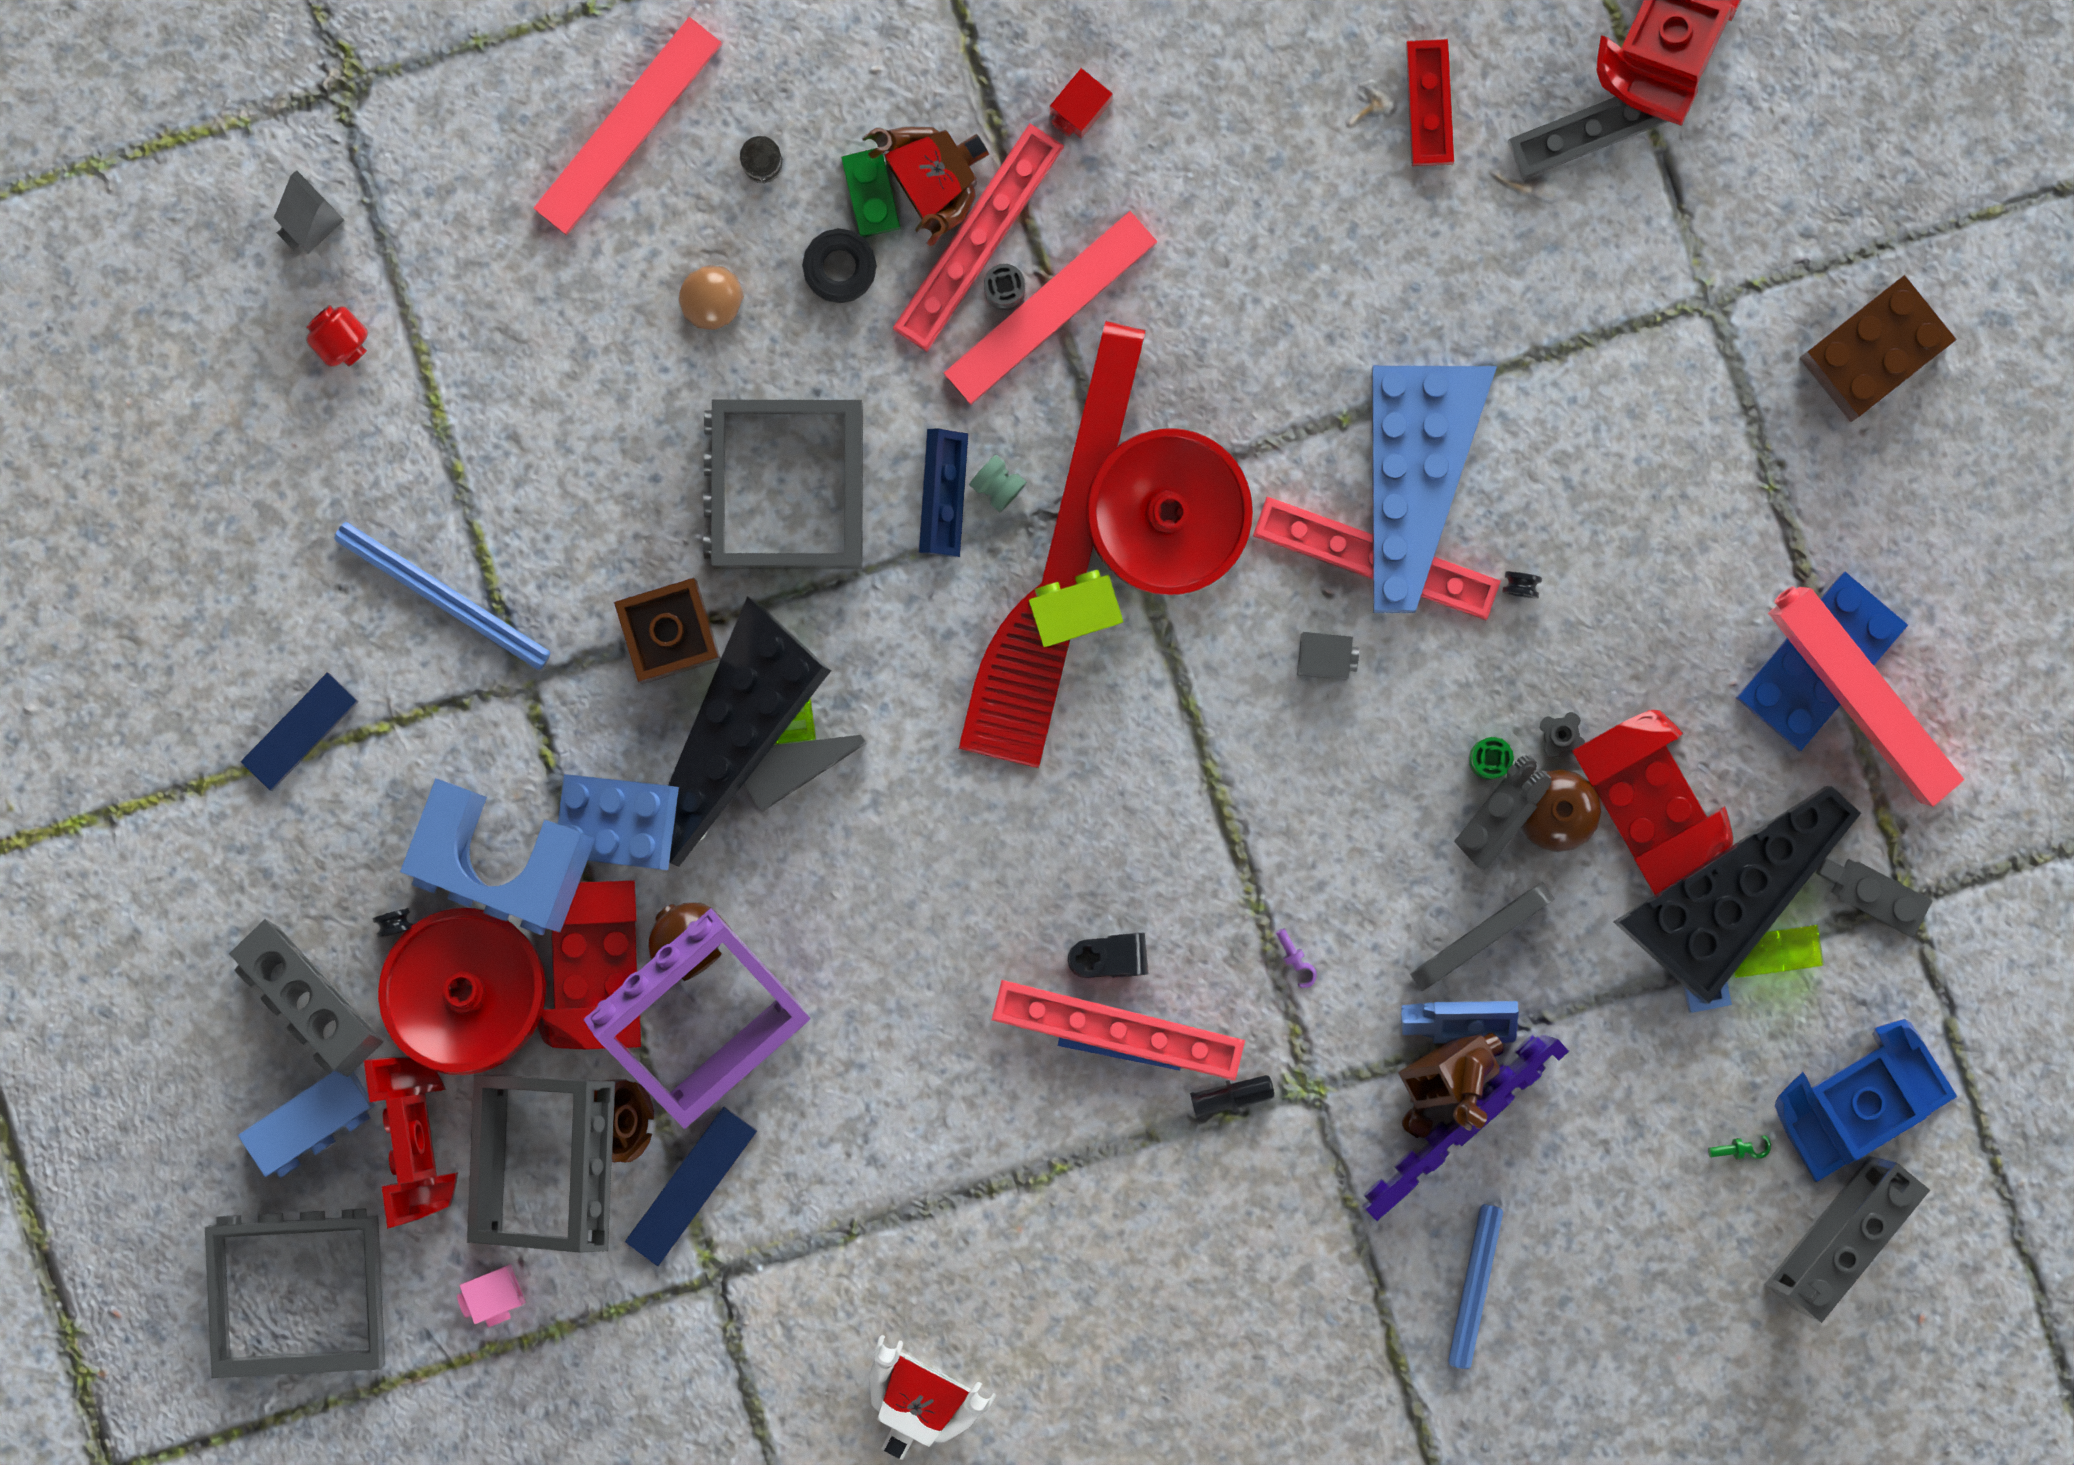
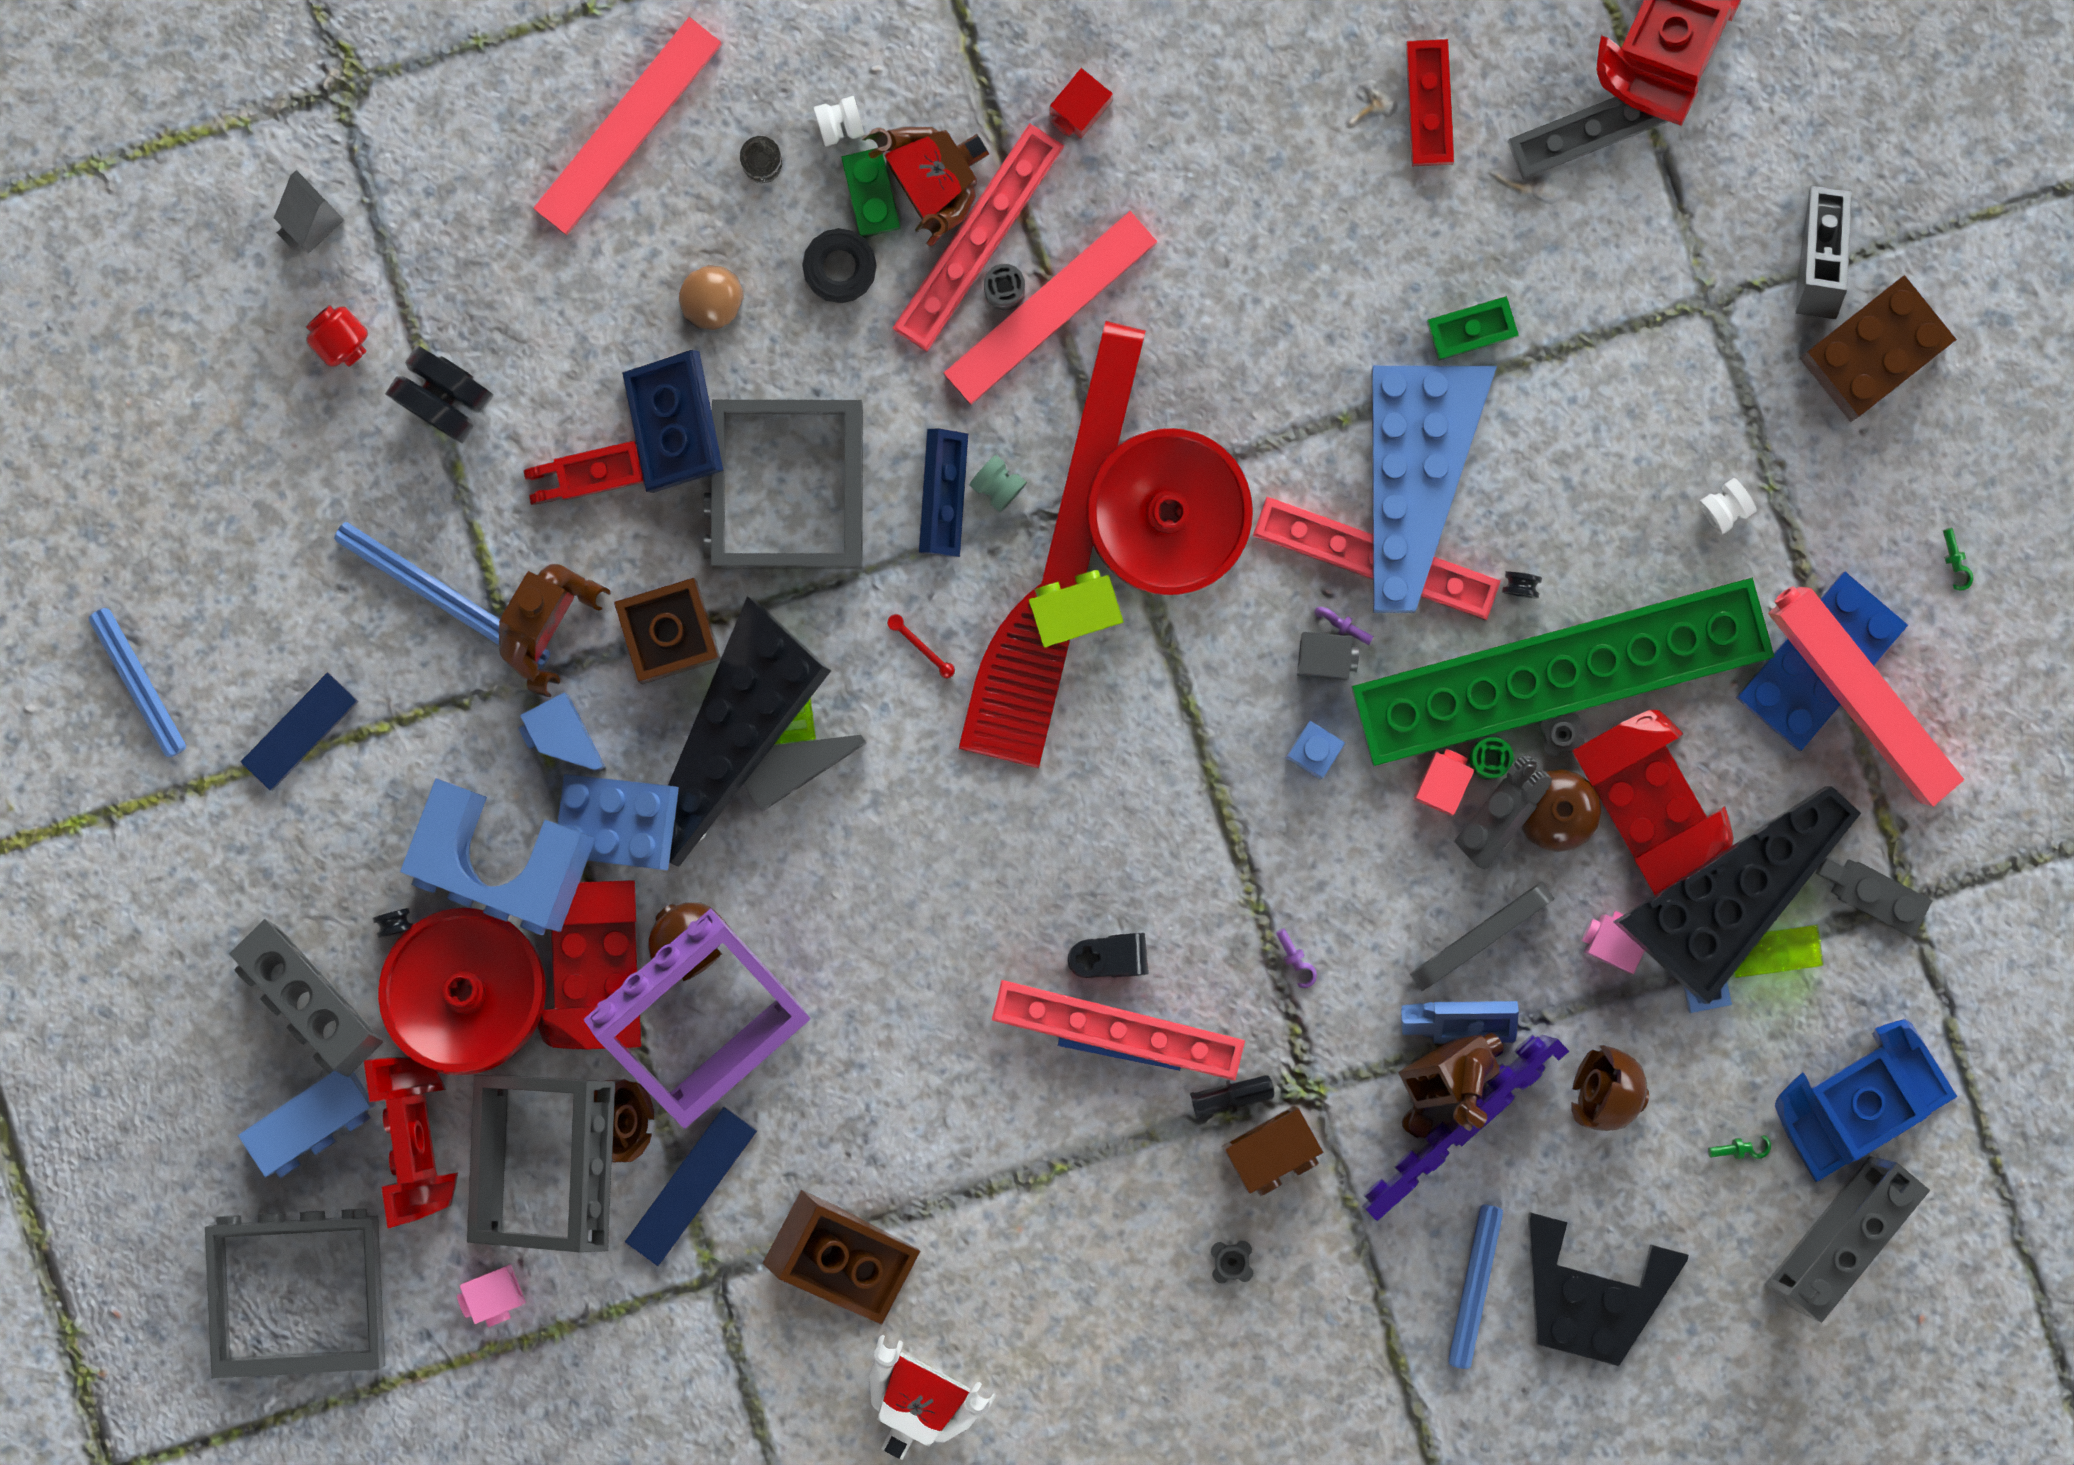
none -> medium blue axle [89,608,186,758]
none -> black wheel [385,345,494,444]
none -> reddish brown torso [499,564,611,697]
none -> medium blue slope [518,692,606,772]
none -> red hinge [523,441,644,505]
none -> dark blue tile [622,350,723,493]
none -> reddish brown slope [762,1190,921,1325]
none -> white wheel [814,96,865,147]
none -> red hinge [887,614,955,679]
none -> dark grey plate [1211,1240,1254,1284]
none -> reddish brown brick [1222,1105,1324,1196]
none -> medium blue brick [1285,721,1345,780]
none -> medium lavender hand [1314,607,1374,645]
none -> green plate [1351,577,1775,767]
none -> coral brick [1413,749,1475,816]
none -> green plate [1426,296,1519,361]
none -> black wing [1528,1212,1689,1366]
none -> reddish brown cylinder [1571,1045,1649,1131]
none -> bright pink brick [1582,911,1645,974]
none -> white wheel [1699,478,1757,535]
none -> dark grey slope [1795,186,1852,319]
none -> green hand [1943,527,1974,591]

